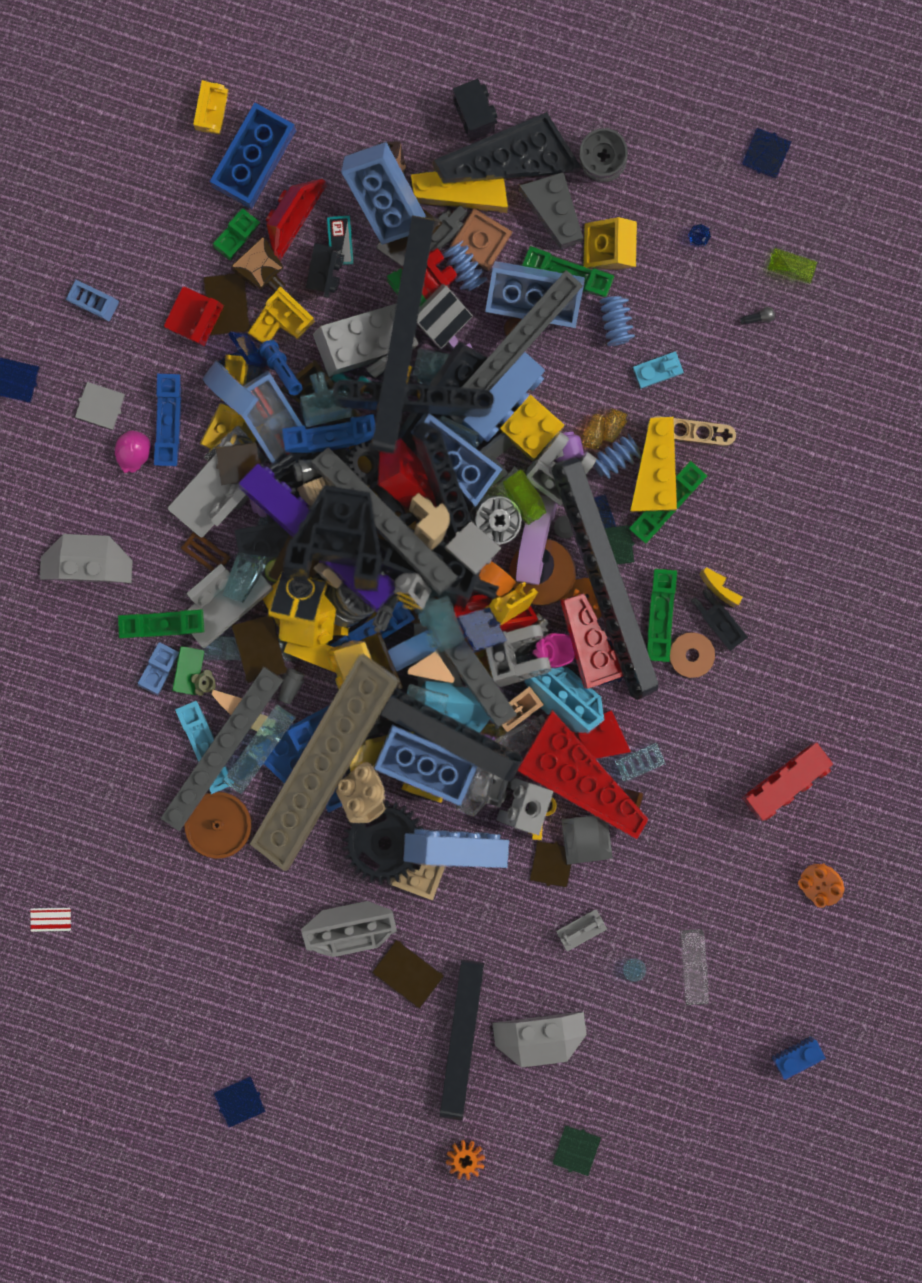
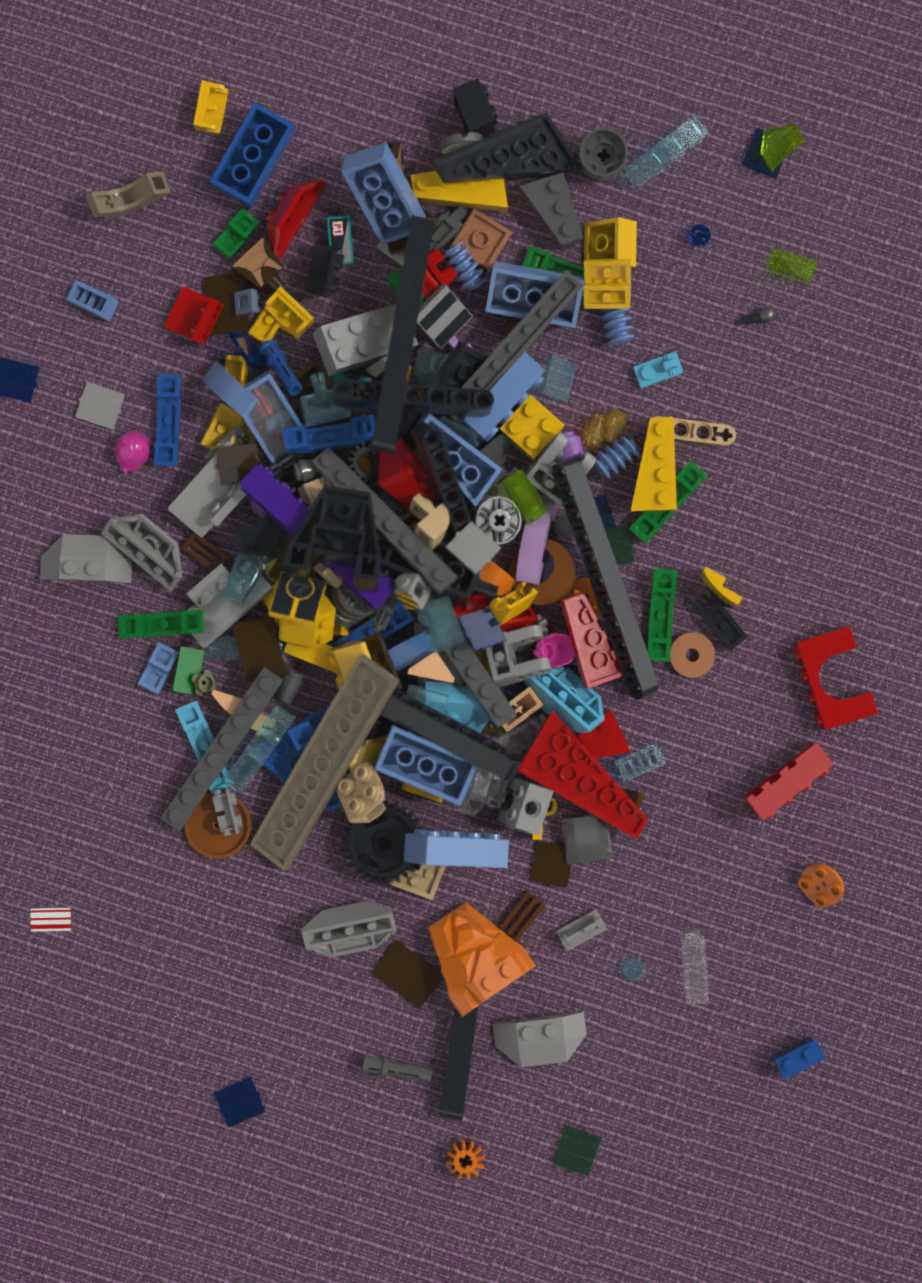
none -> dark tan arch [86,172,171,219]
none -> light grey wedge [101,514,182,592]
none -> light grey hinge [212,788,243,836]
none -> sand blue tile [234,289,261,316]
none -> dark grey pin [361,1053,433,1083]
none -> orange wedge [428,902,536,1017]
none -> dark grey tile [438,132,483,155]
none -> reddish brown tile [499,891,546,941]
none -> clear light blue piece [540,354,577,403]
none -> yellow slope [583,259,631,309]
none -> clear light blue slope [623,115,709,189]
none -> clear neon green slope [760,123,805,171]
none -> red arch [793,626,878,730]

